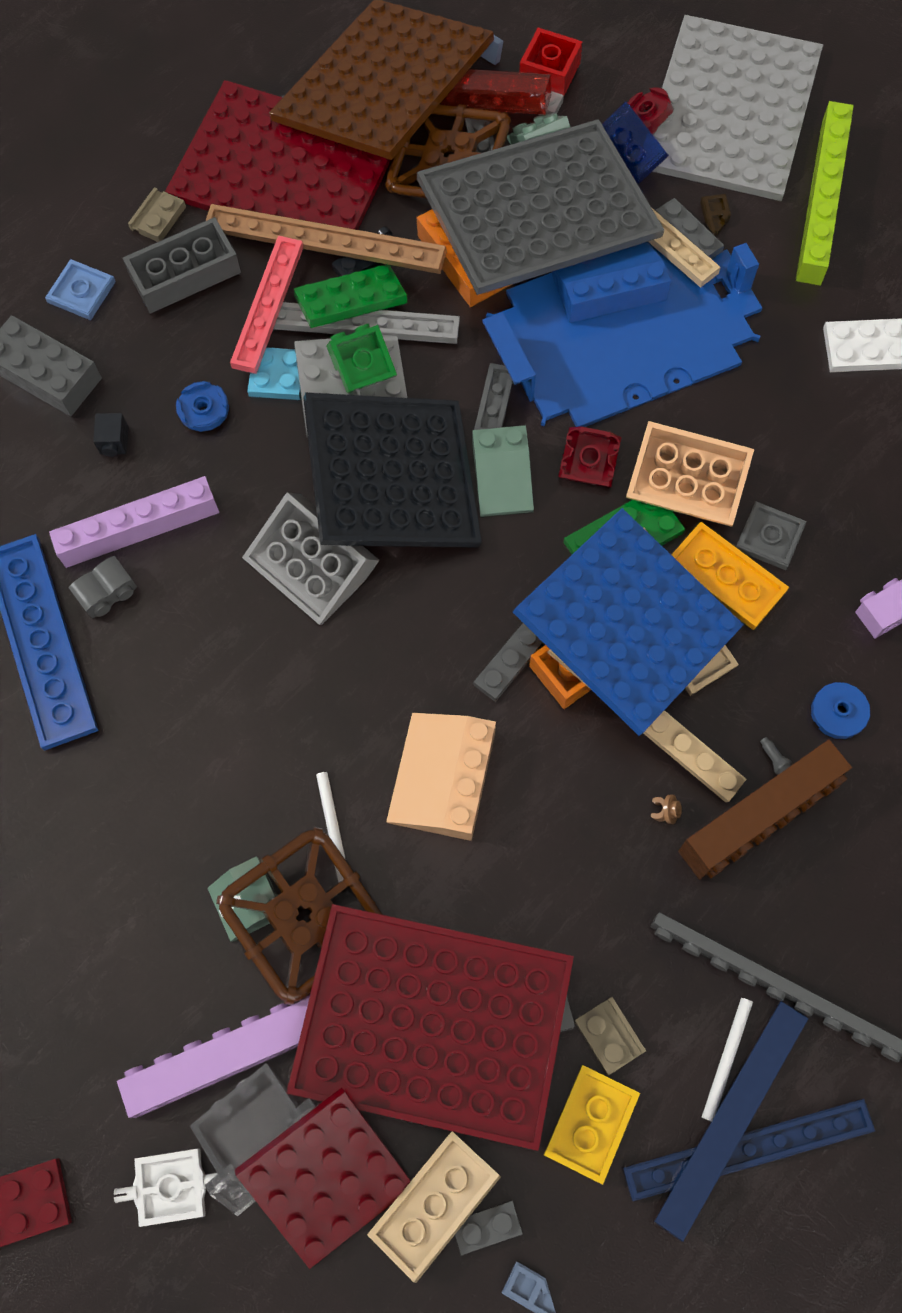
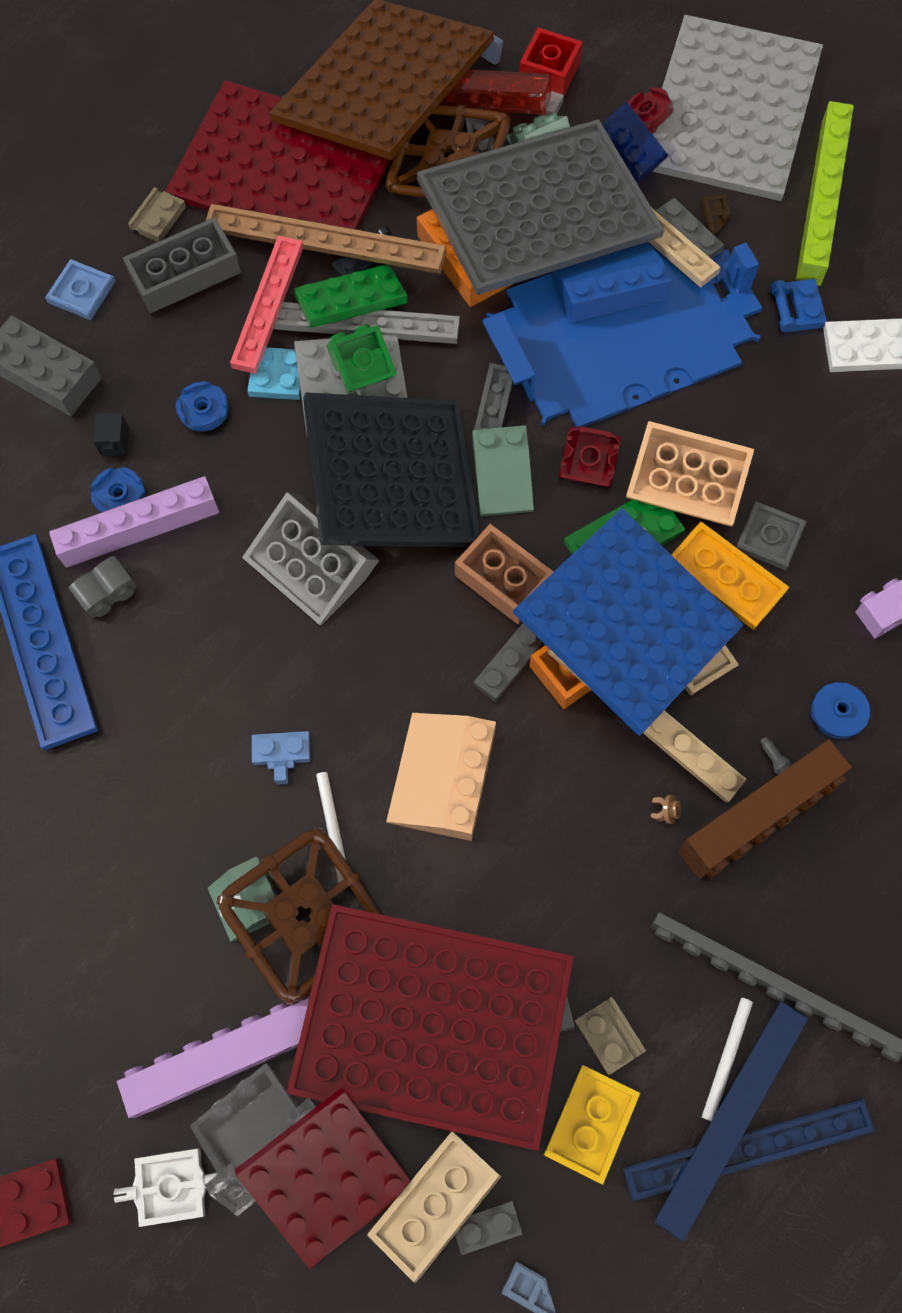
none -> blue plate [91,467,146,513]
none -> medium blue hinge [252,731,311,785]
none -> nougat brick [455,524,553,625]
none -> blue plate [770,279,827,332]

